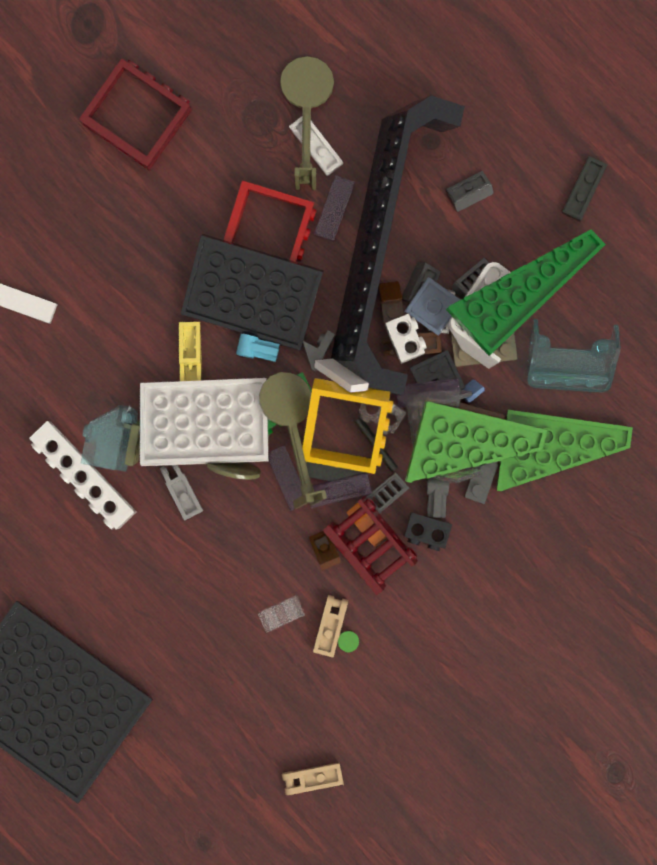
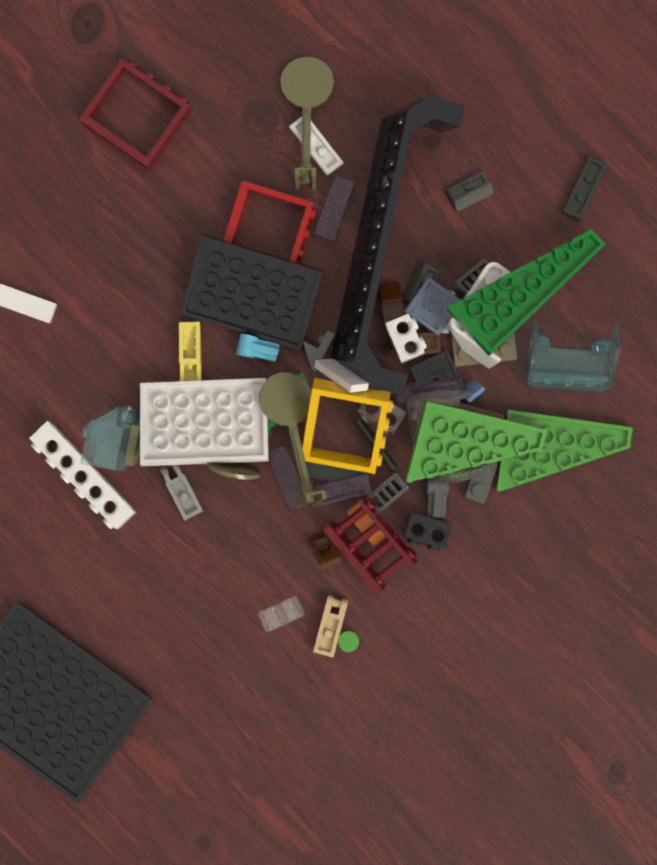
tan plate [282,762,344,795] -> none

